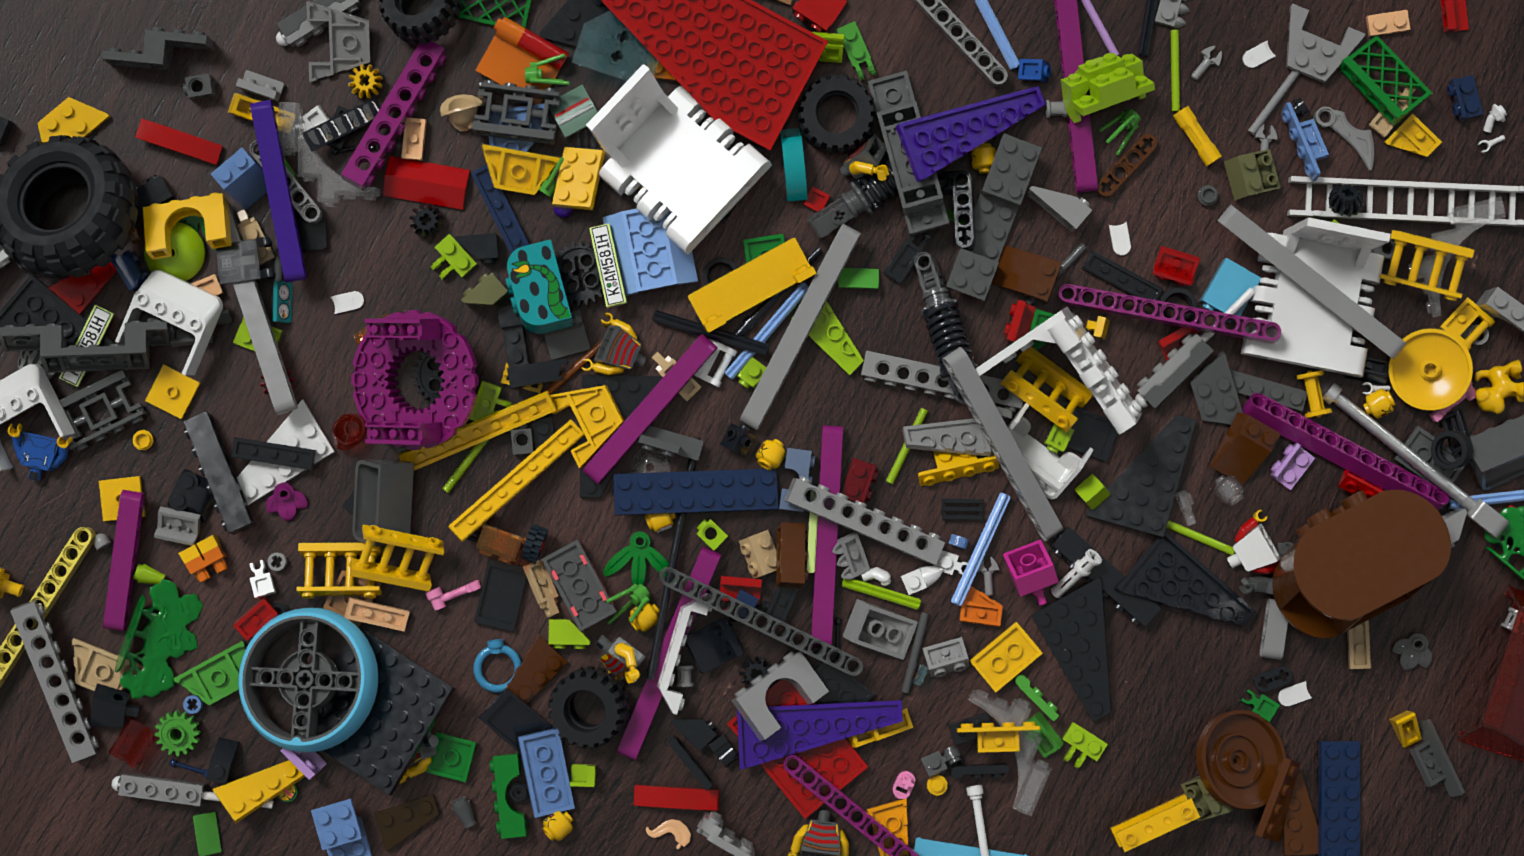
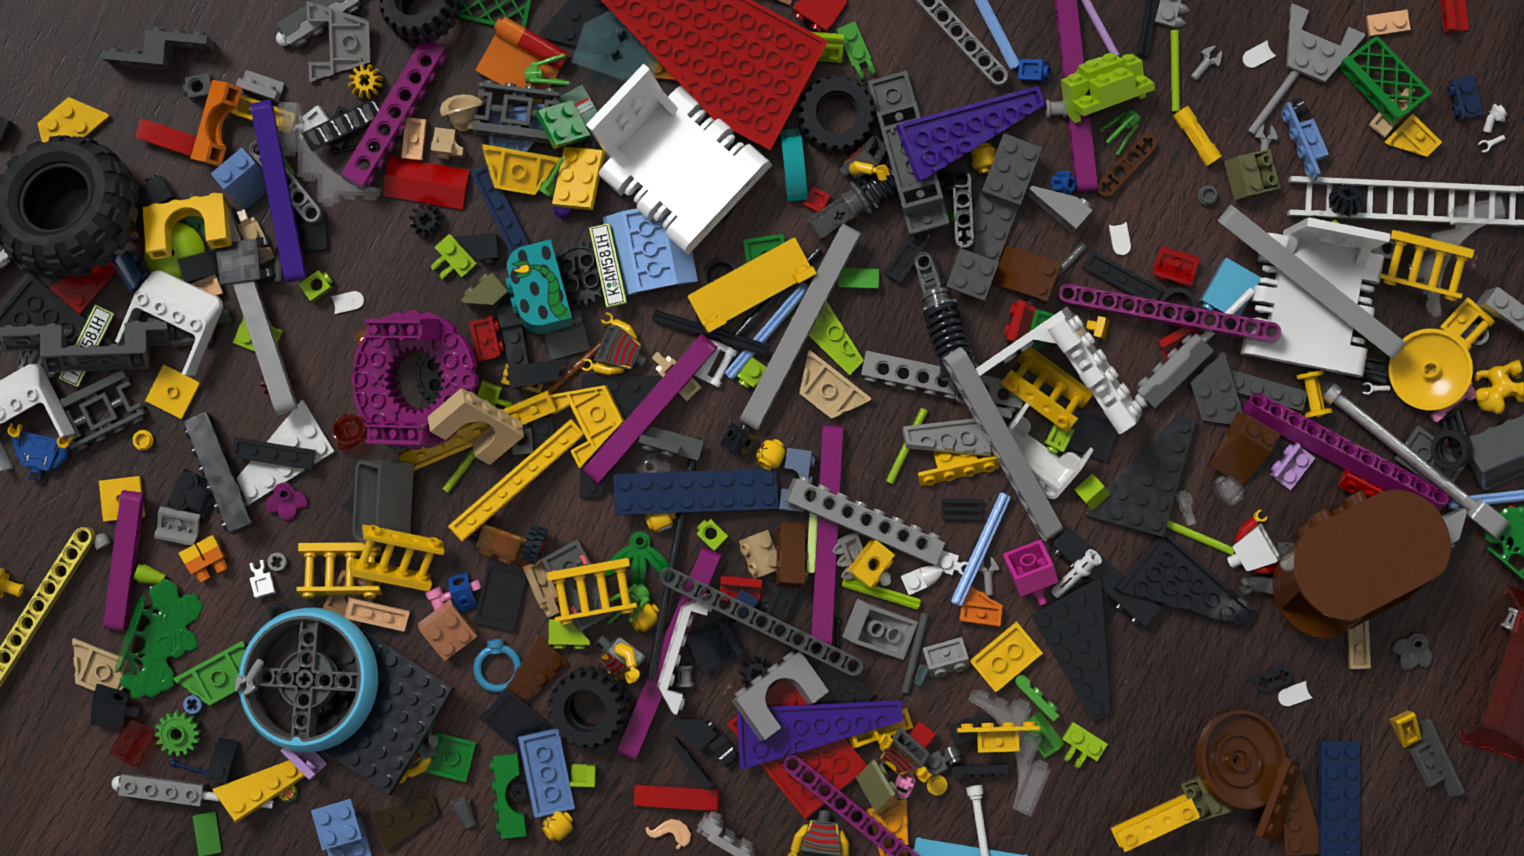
light grey brick [10,600,99,763] -> none
red panel [233,596,278,641] -> none
slope [273,281,293,323] -> none
dark red bracket [841,458,879,503] -> none
medium blue axle [948,534,969,550] -> none
green plate [1241,689,1280,722] -> none
light grey beam [1260,598,1288,660] -> none
light grey piece [1313,107,1374,171] -> none
yellow head [1363,389,1396,419] -> none
none -> black slope [177,249,219,282]
none -> orange arch [190,80,243,166]
none -> light grey bar [235,659,264,696]
none -> lime brick [299,270,333,302]
none -> nougat brick [418,599,477,661]
none -> tan arch [427,388,524,465]
none -> tan brick [431,127,465,159]
none -> blue bracket [448,572,478,612]
none -> red bracket [469,316,505,362]
none -> green plate [536,100,590,149]
none -> yellow fence [547,558,638,625]
none -> tan wing [799,350,871,419]
none -> yellow brick [846,539,895,588]
none -> olive slope [856,760,900,817]
none -> torso [878,728,932,783]
none -> red brick [908,720,935,748]
none -> blue gear [1051,171,1076,195]

